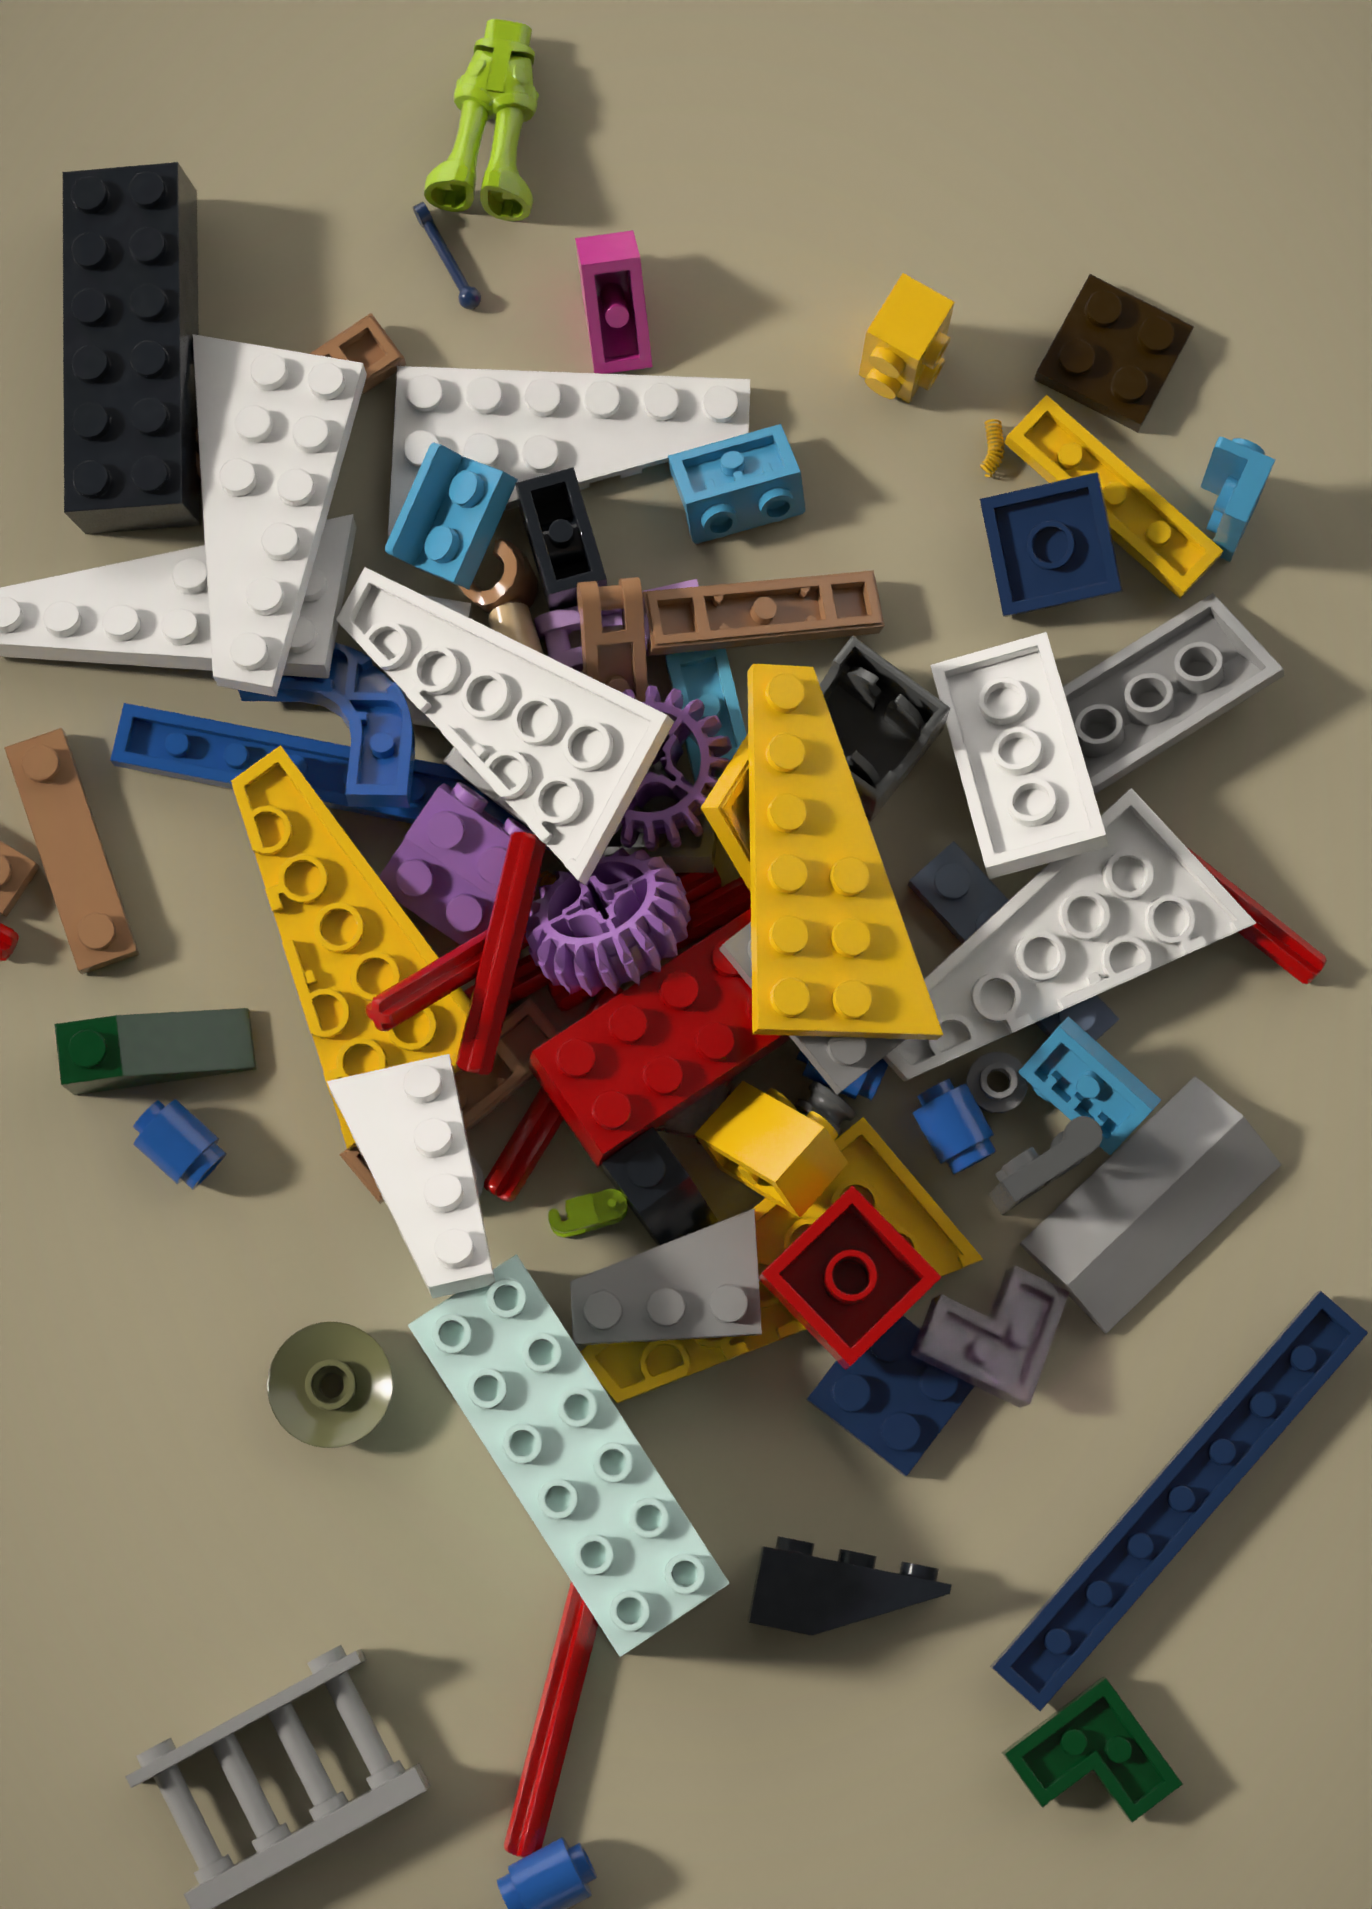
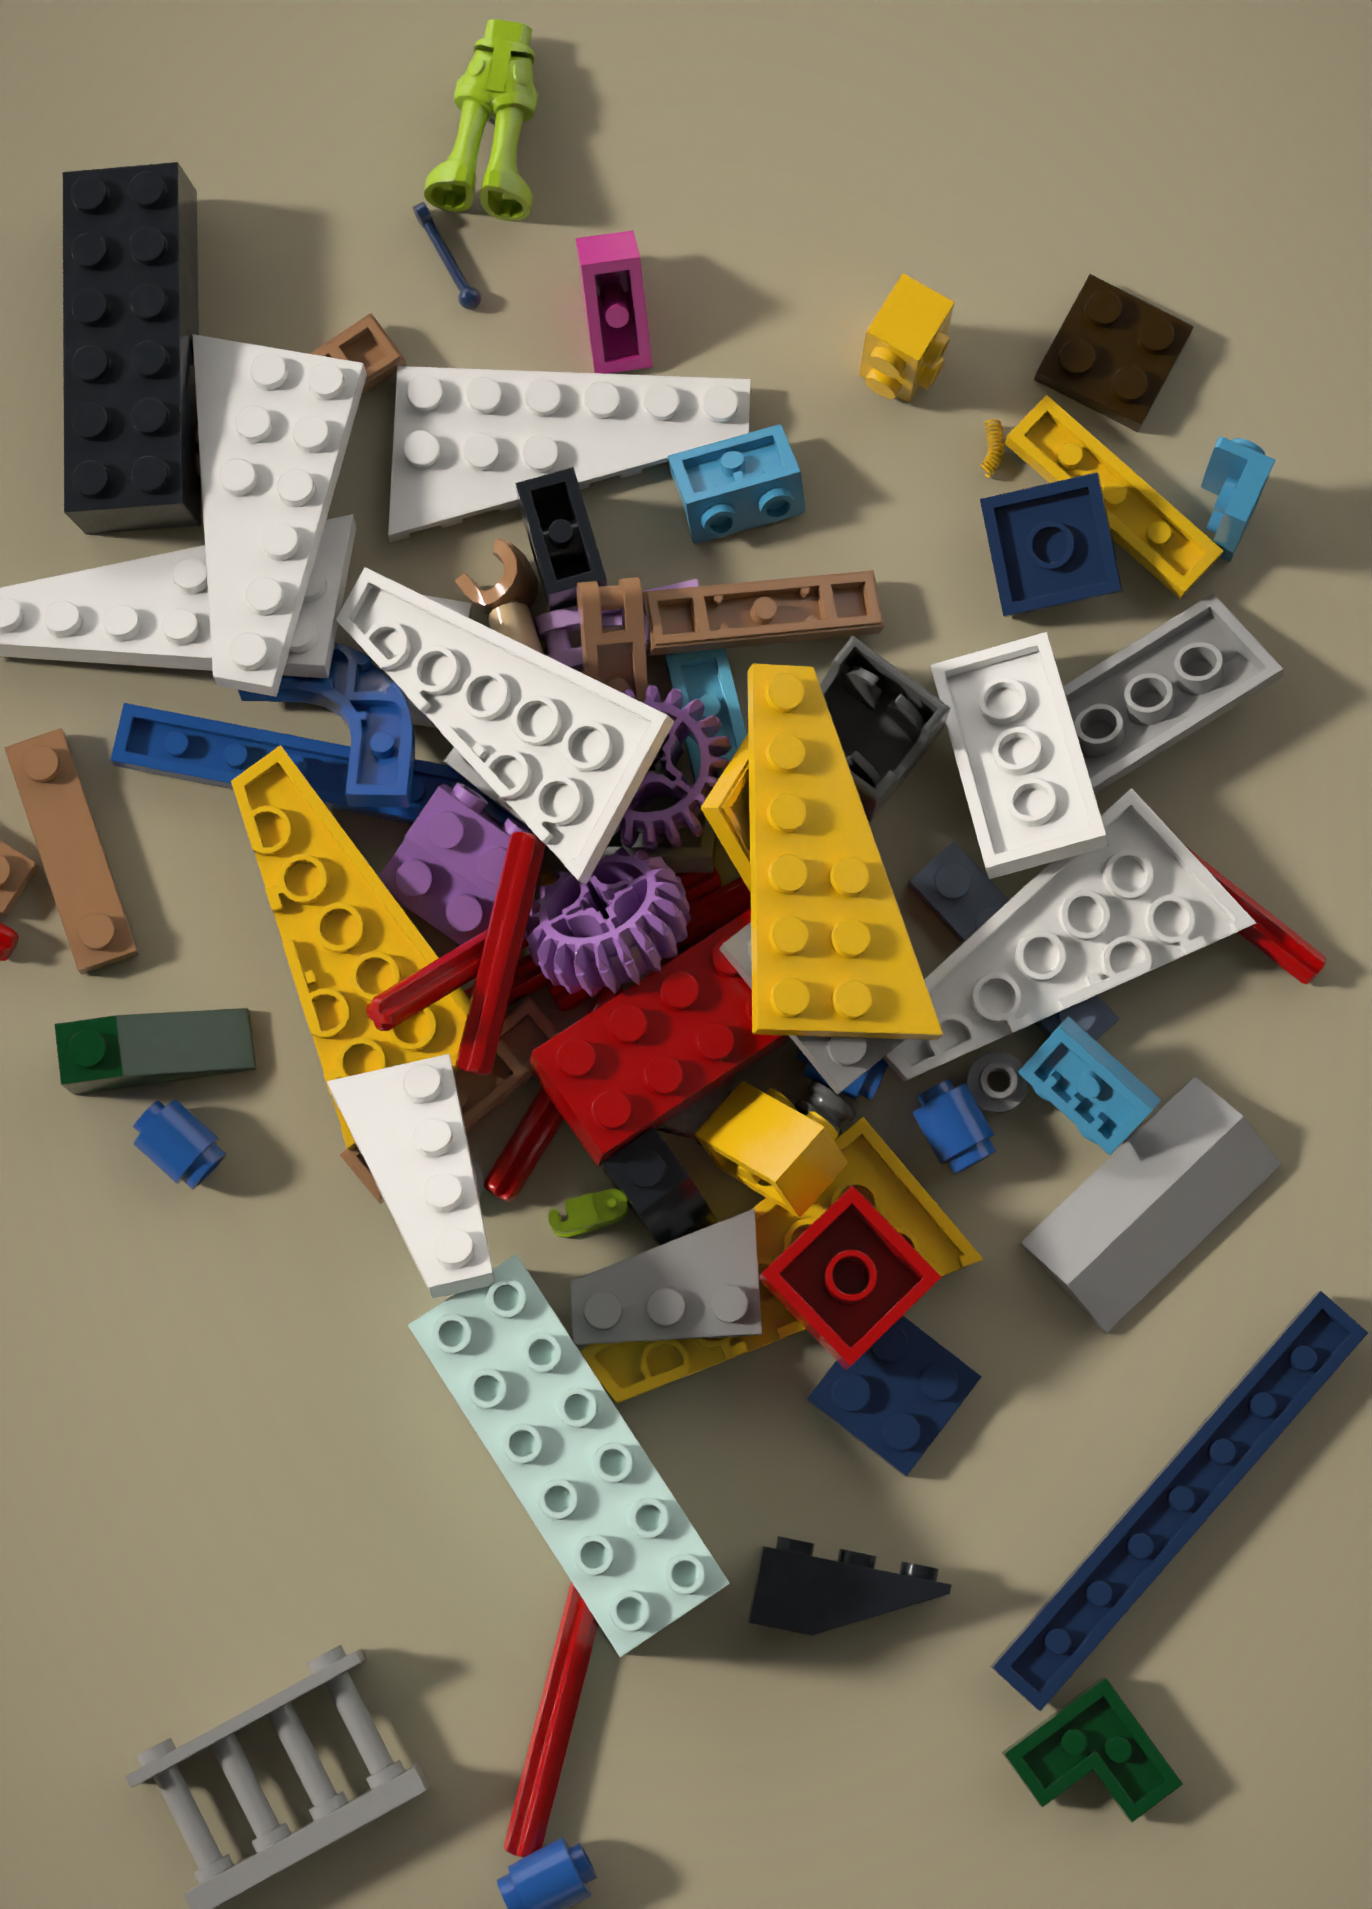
olive dish [267,1322,393,1448] -> none
dark azure bracket [385,442,518,590] -> none
plate [911,1265,1069,1408] -> none
dark grey plate [988,1116,1102,1215] -> none

